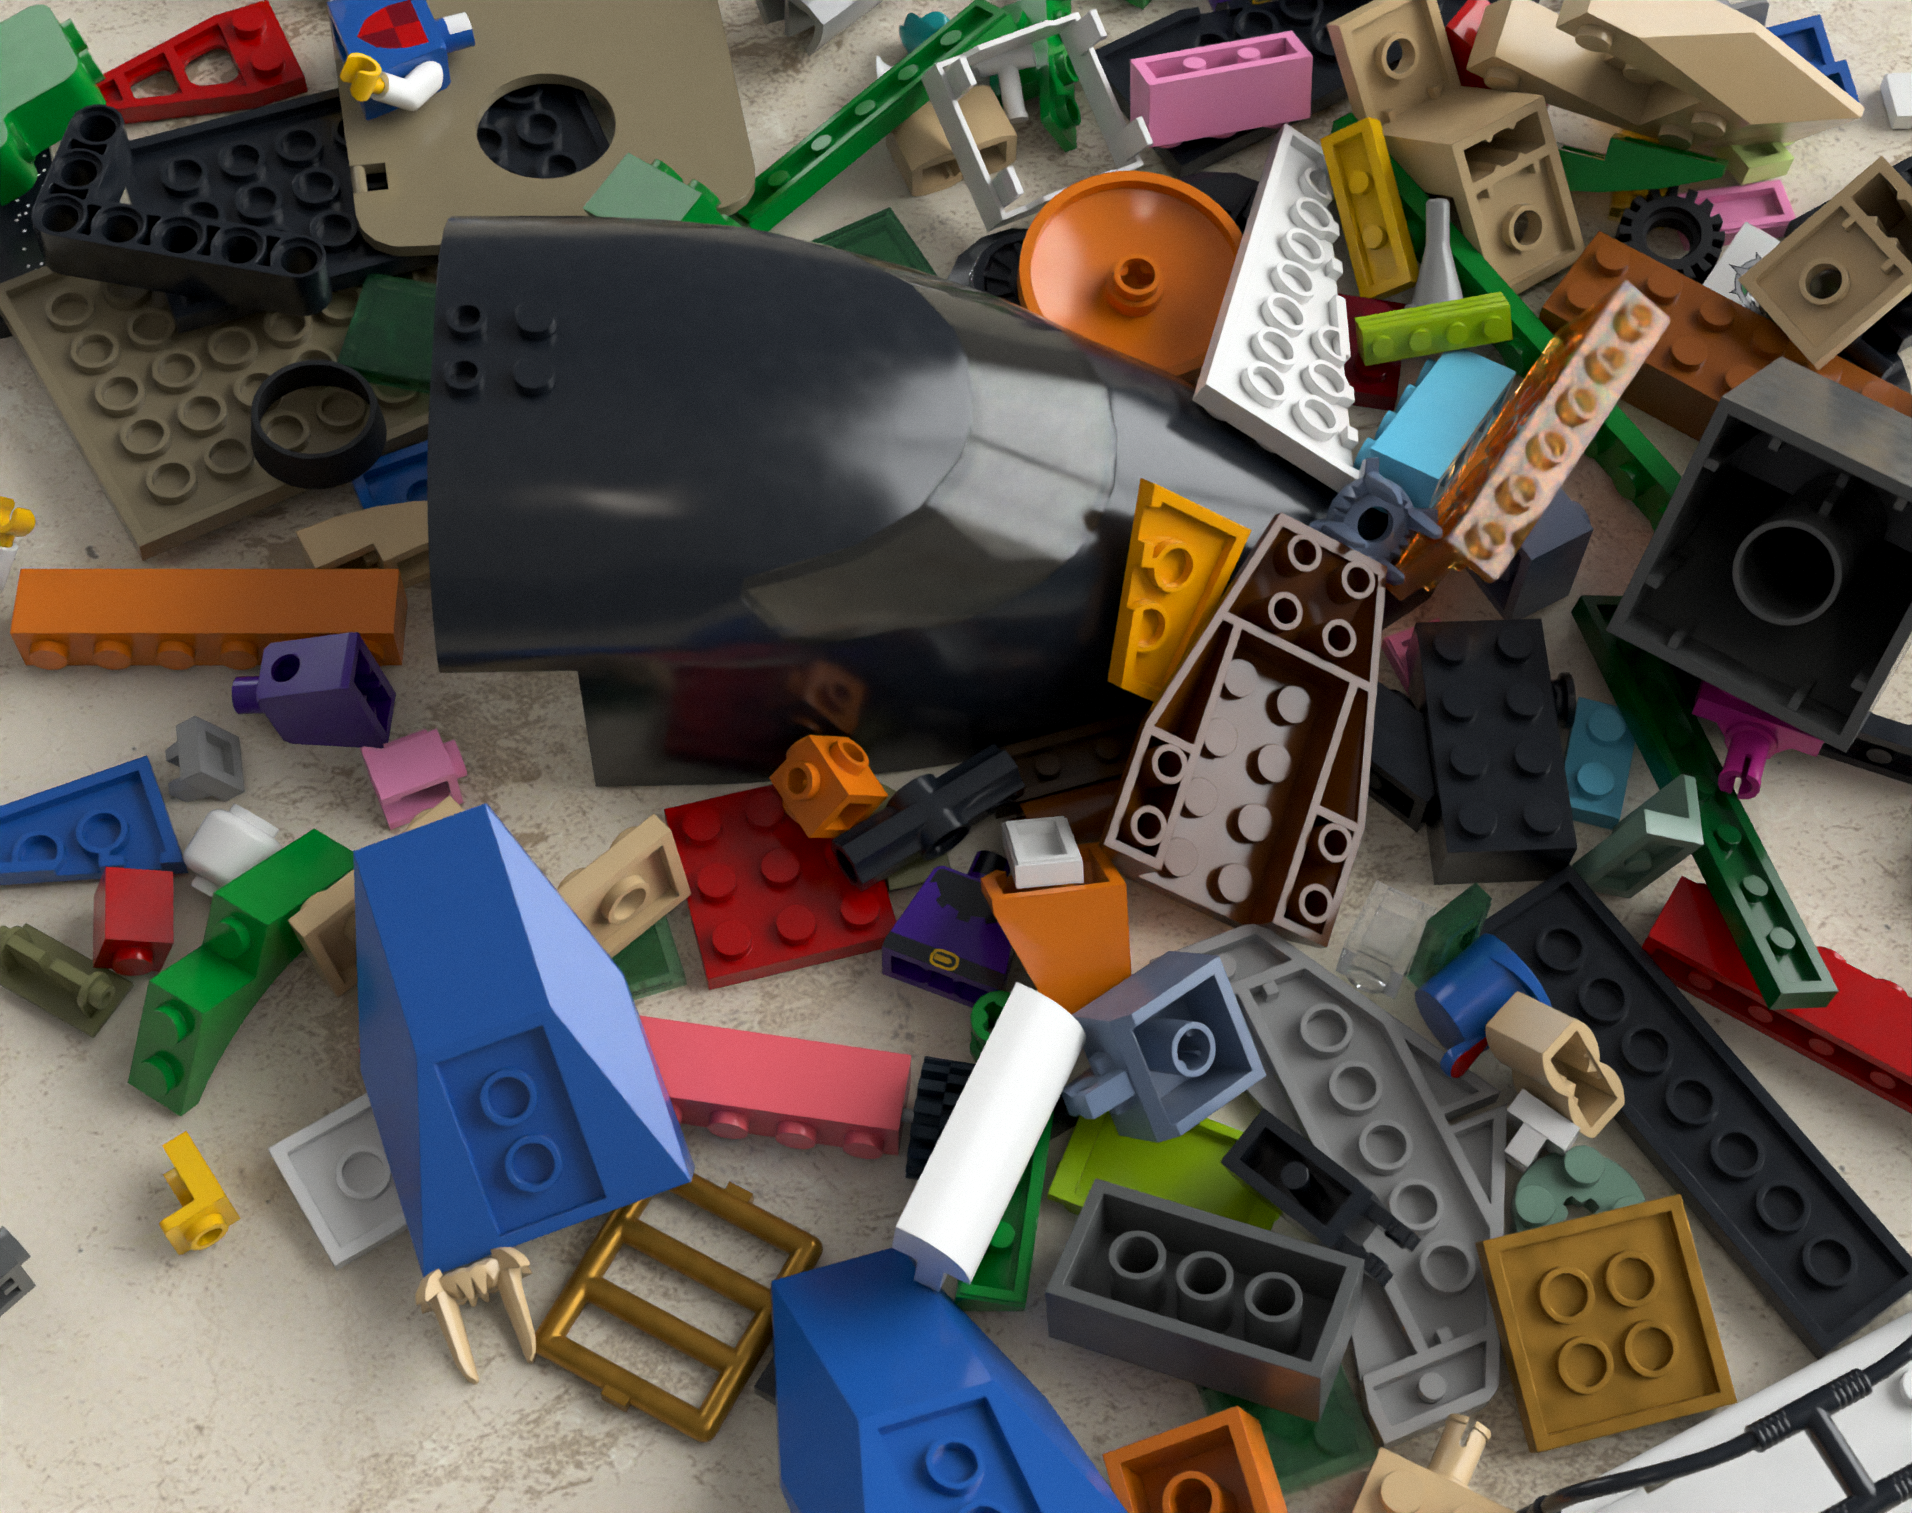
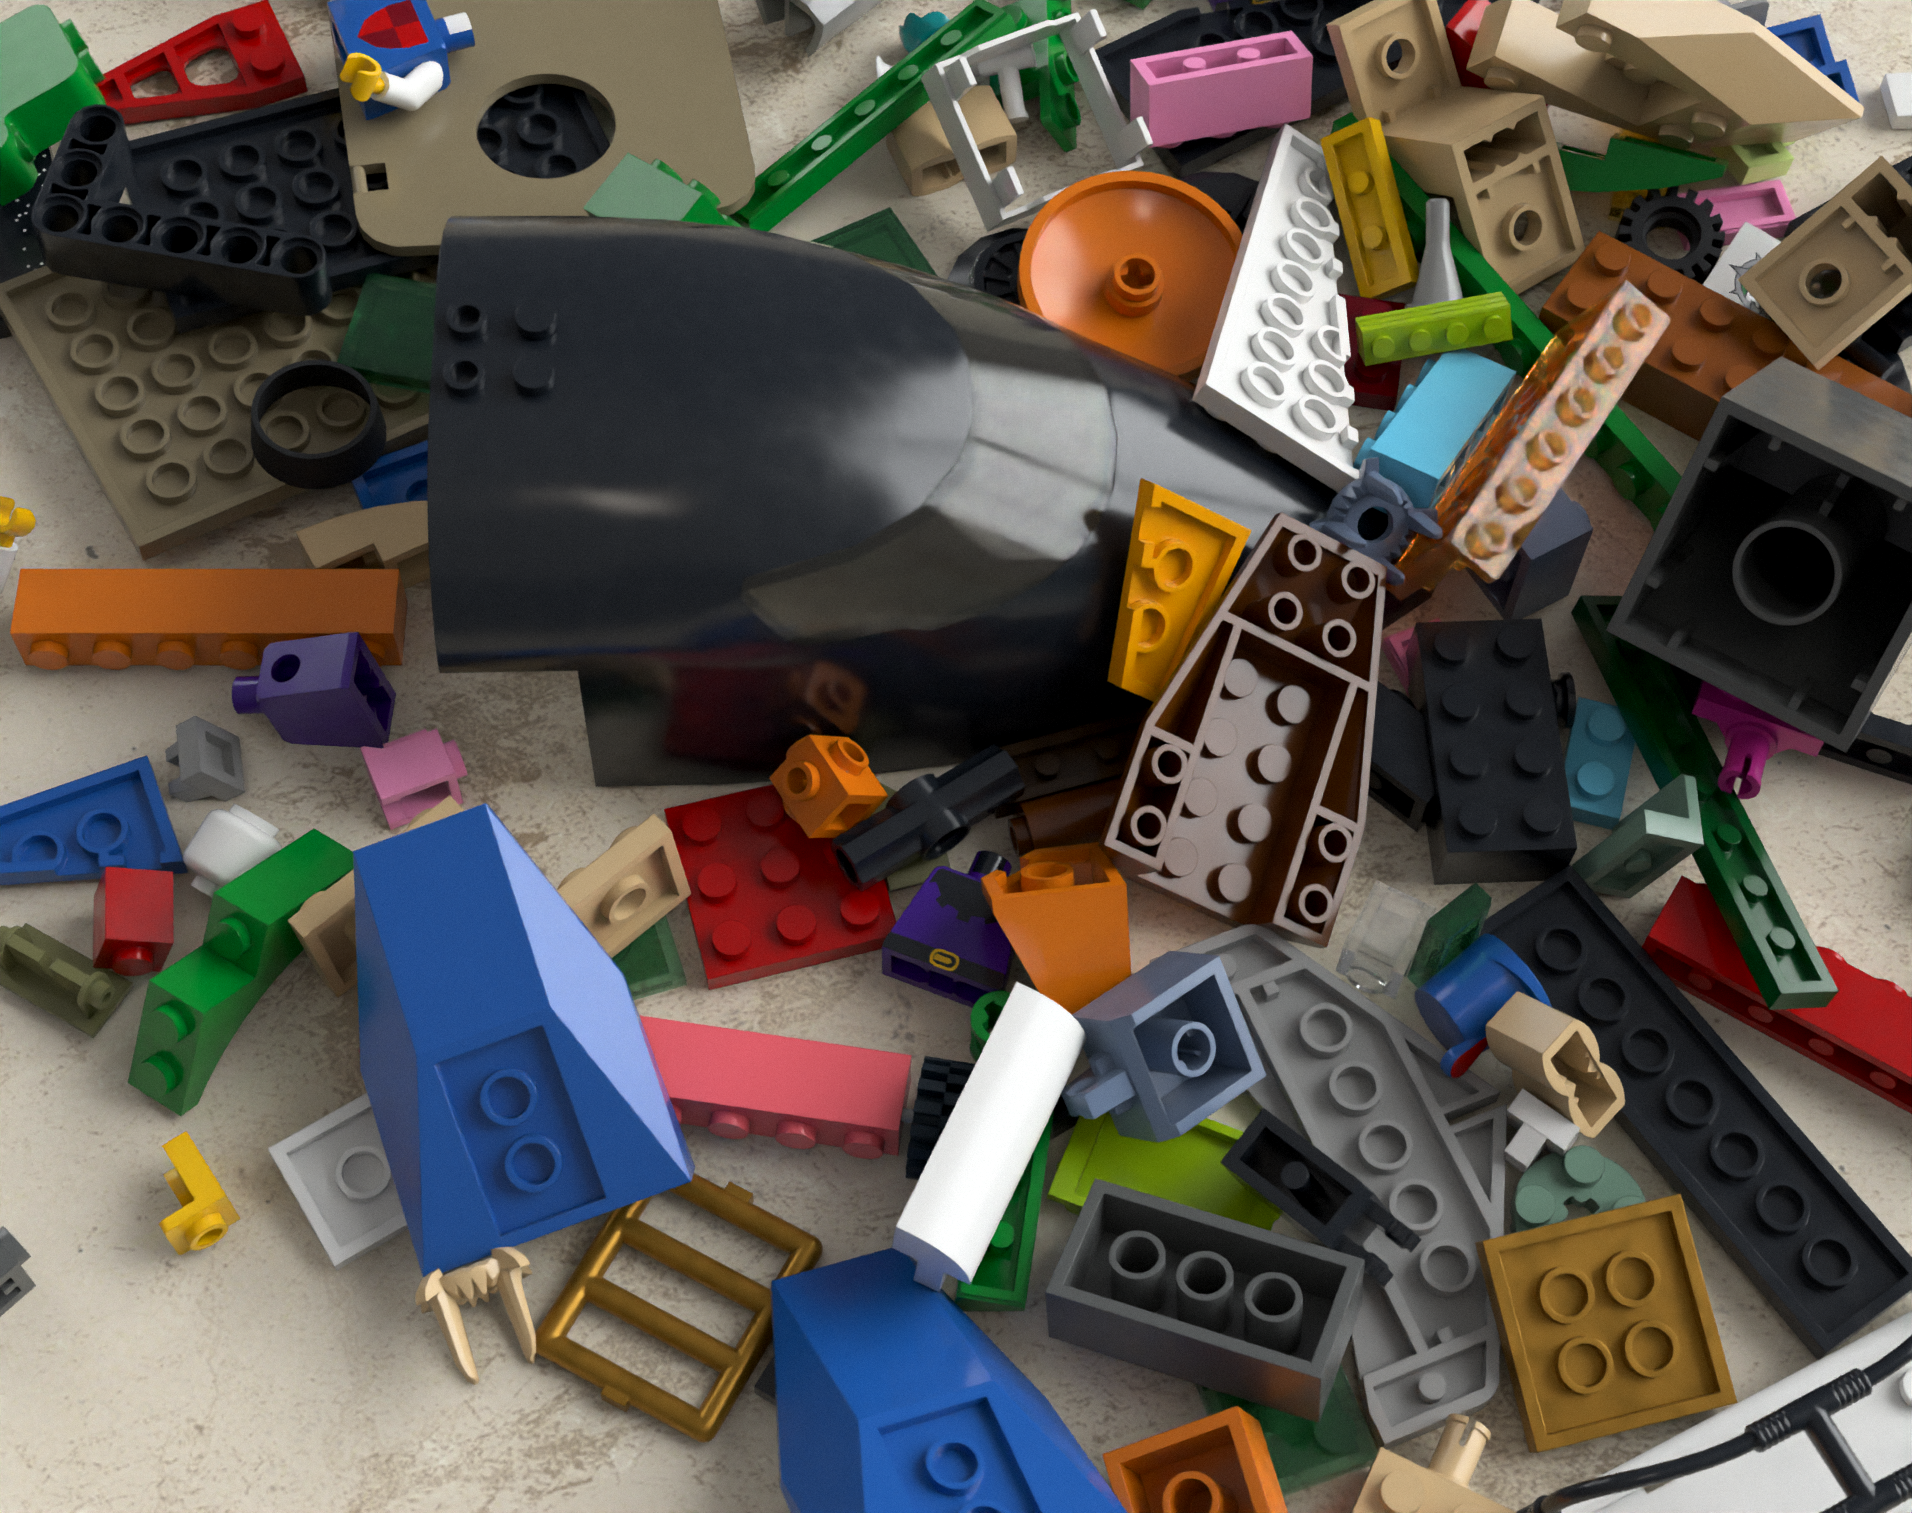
white tile [1002,816,1084,889] -> none

